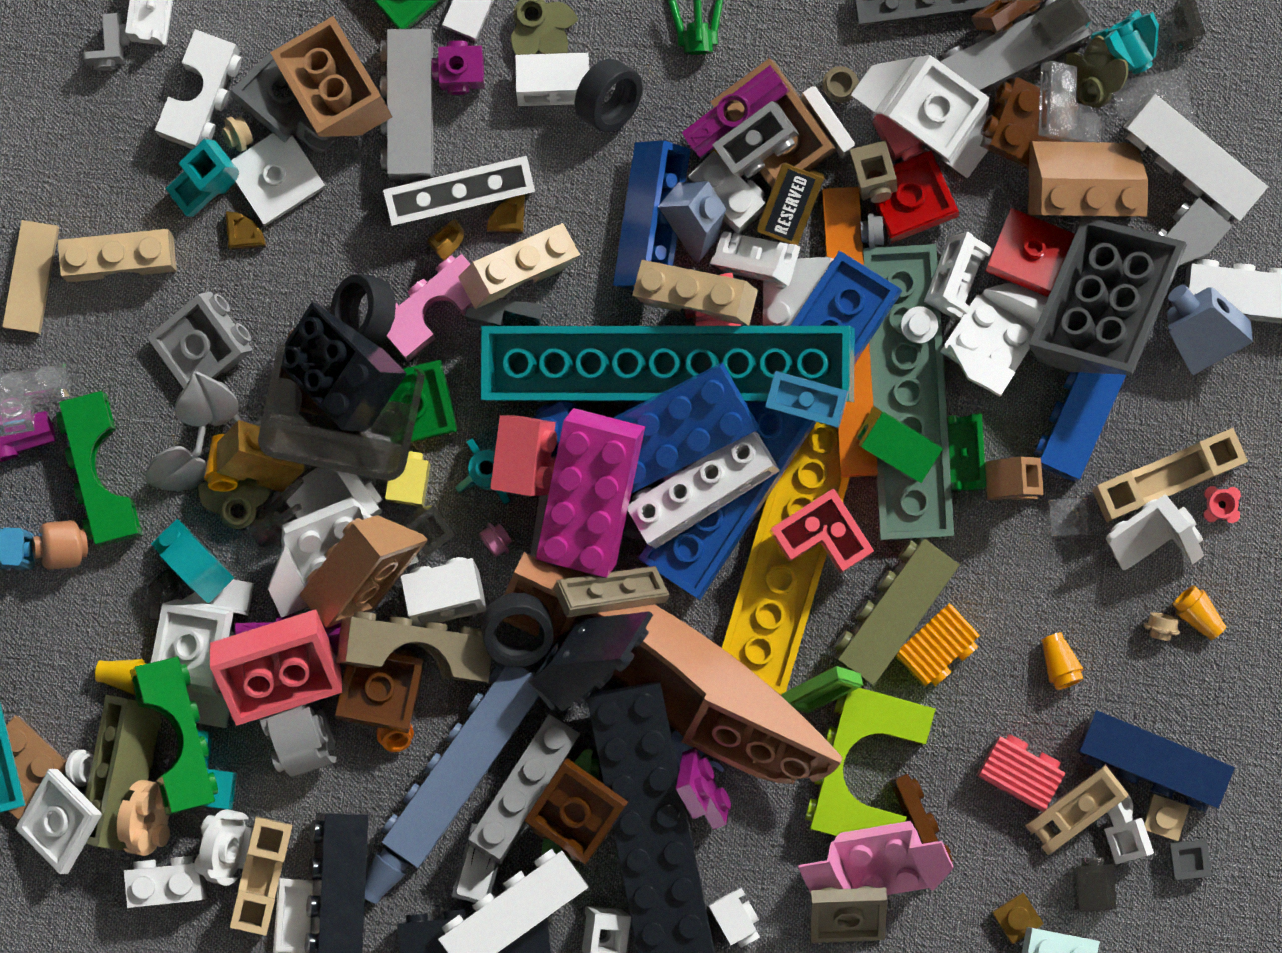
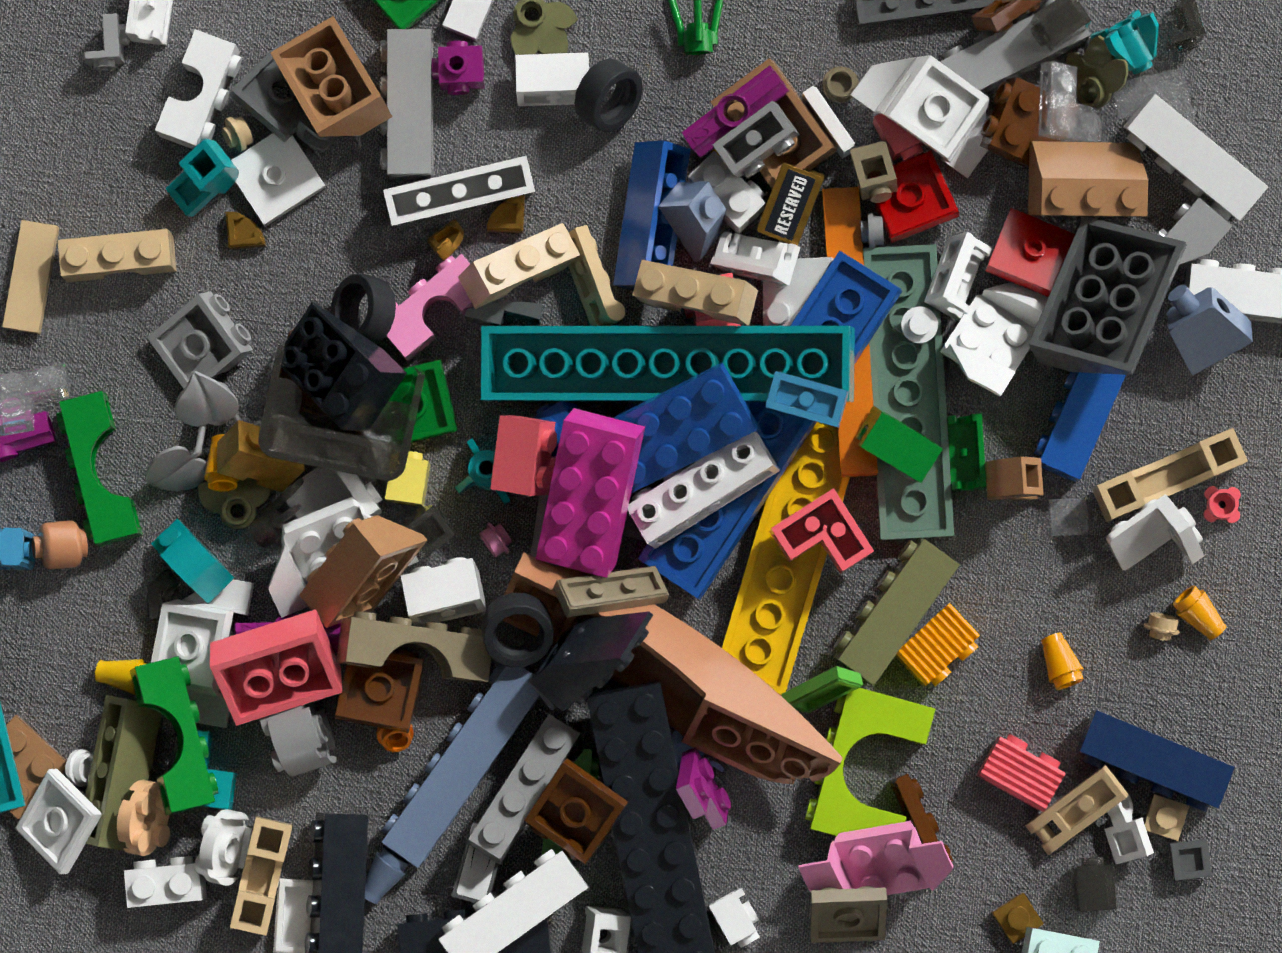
none -> tan plate [569,225,625,326]

